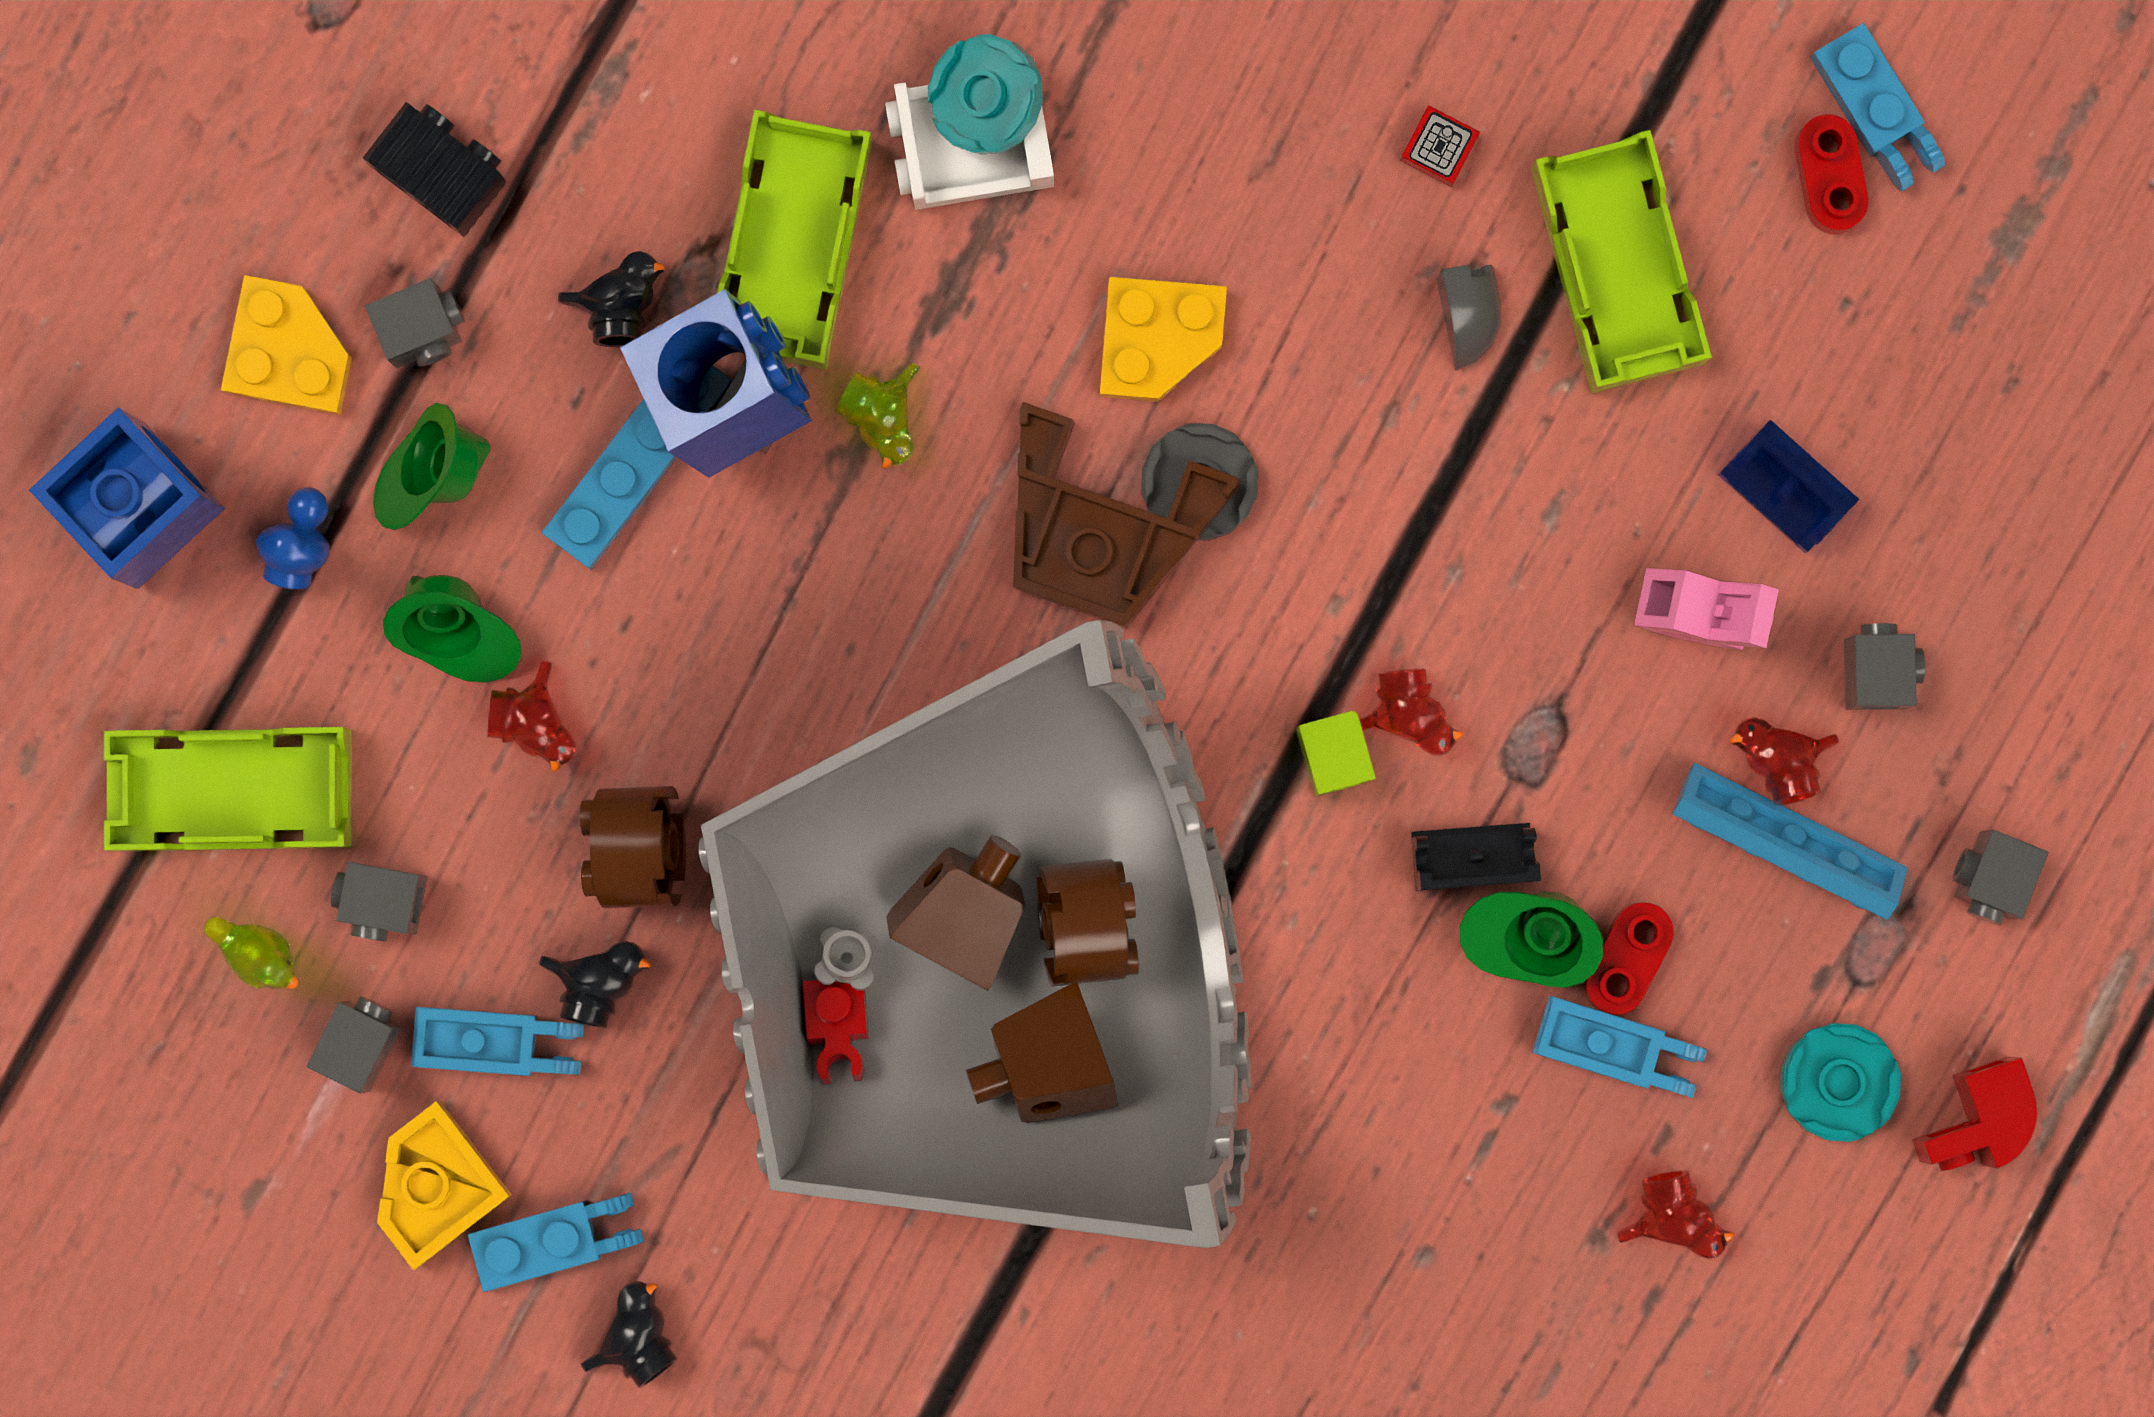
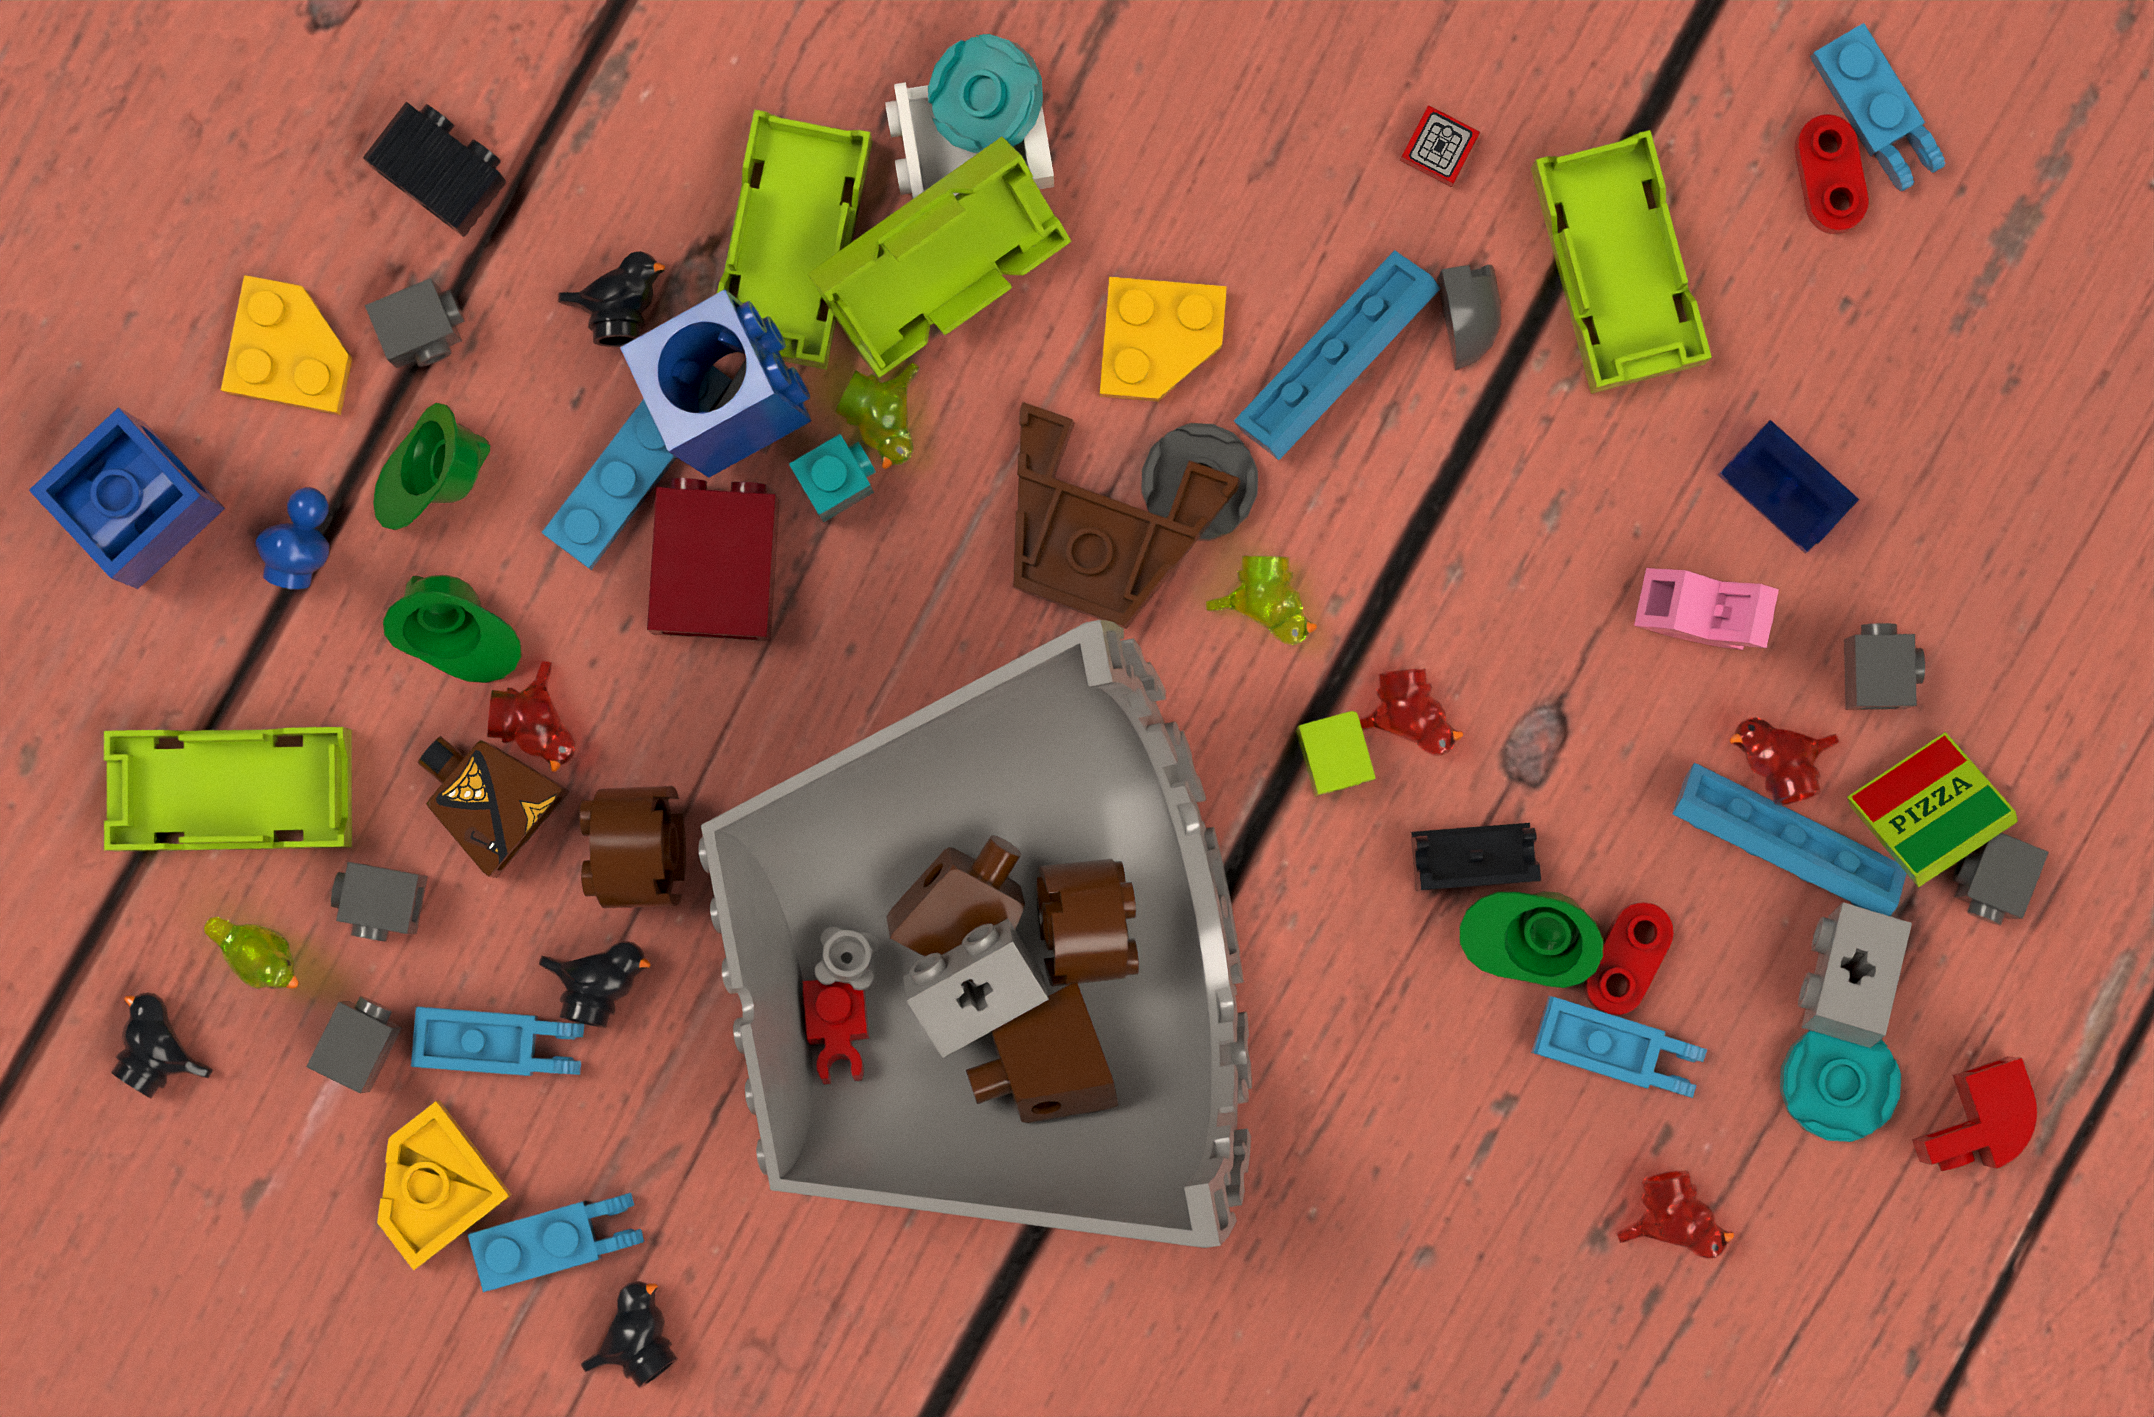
none -> black animal [111,992,213,1098]
none -> reddish brown torso [418,736,569,878]
none -> dark red brick [647,478,780,641]
none -> teal brick [789,434,876,523]
none -> lime piece [808,136,1072,378]
none -> light grey brick [903,919,1049,1058]
none -> clear neon green animal [1206,556,1317,645]
none -> dark azure plate [1234,250,1441,460]
none -> light grey brick [1798,902,1912,1048]
none -> tile [1847,732,2018,888]

